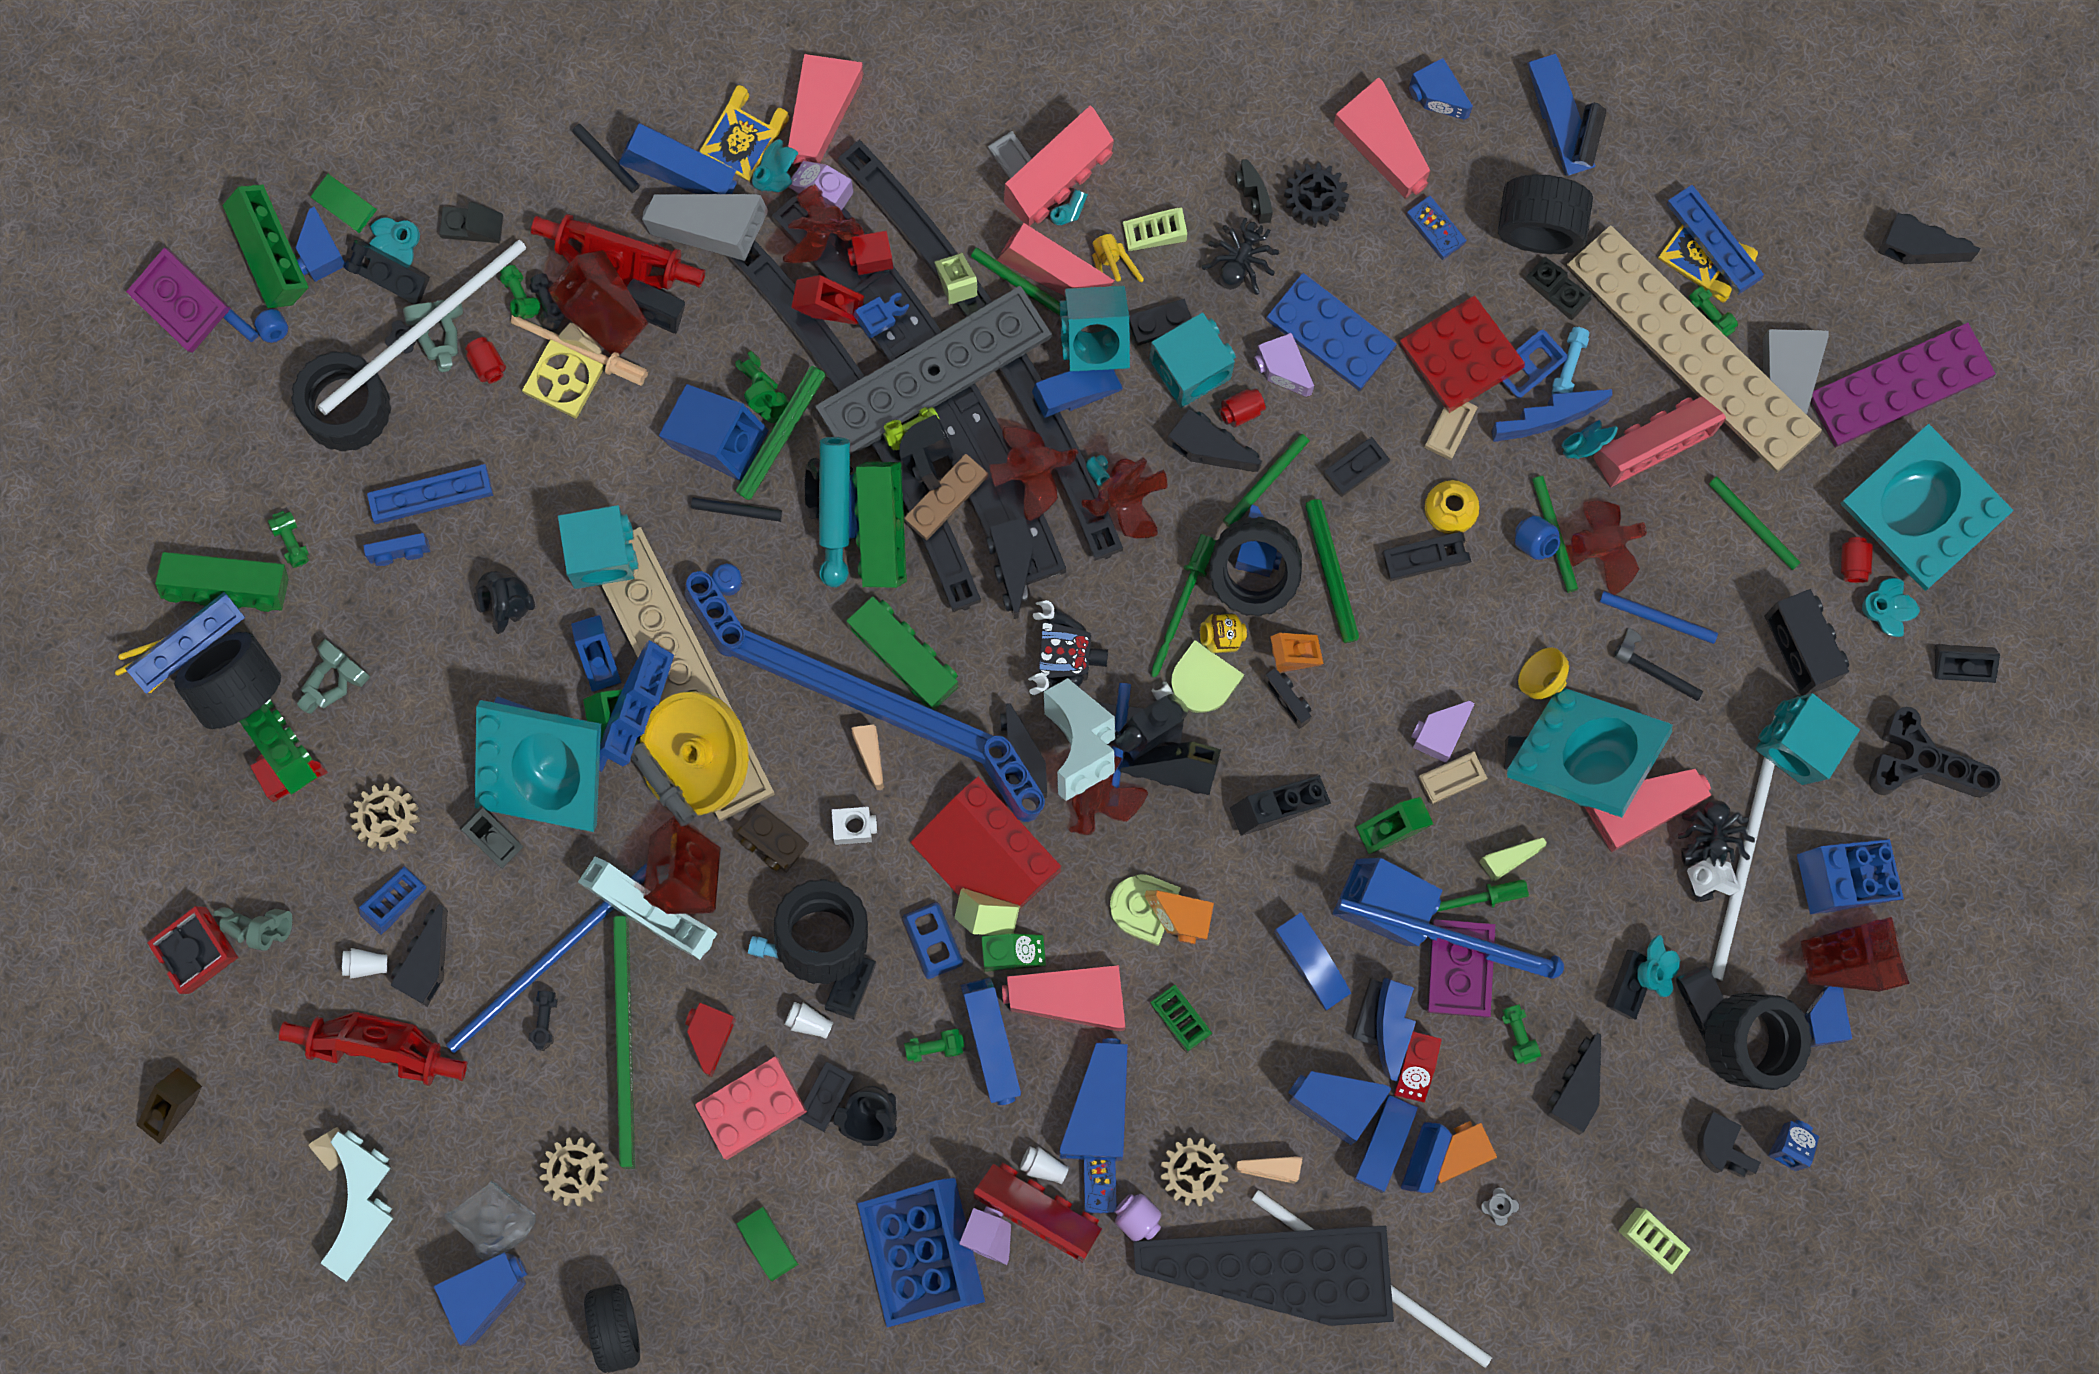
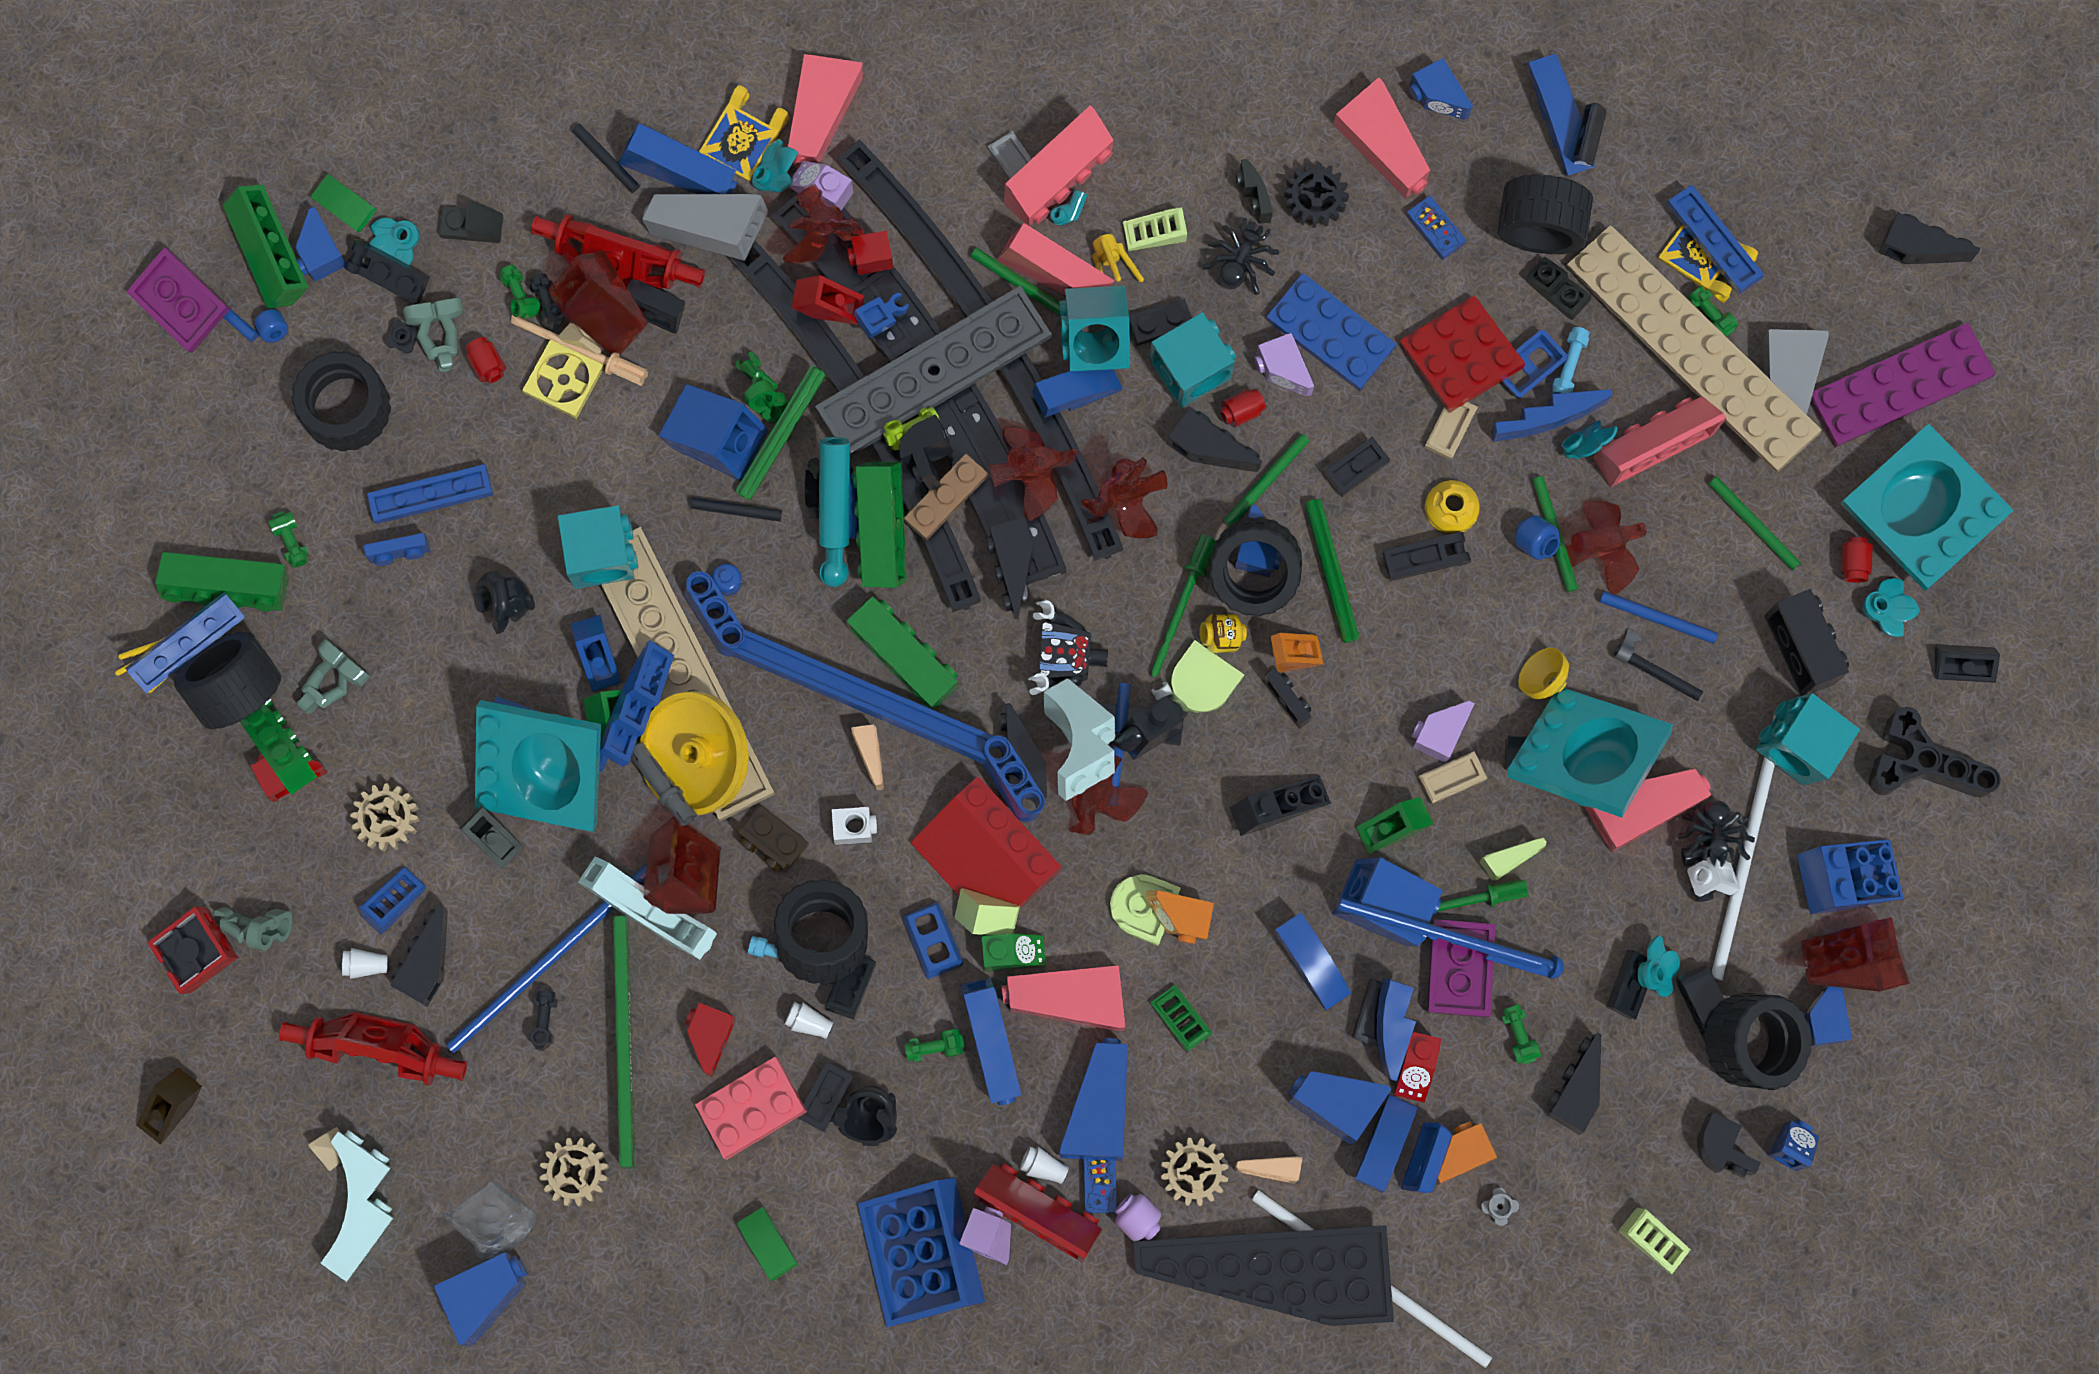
white piece [318,240,526,415] -> none
black tyre [584,1284,640,1373] -> none
yellowish green slope [934,253,977,305] -> none
teal arm [1086,455,1110,486] -> none
black slope [1120,741,1221,795] -> none

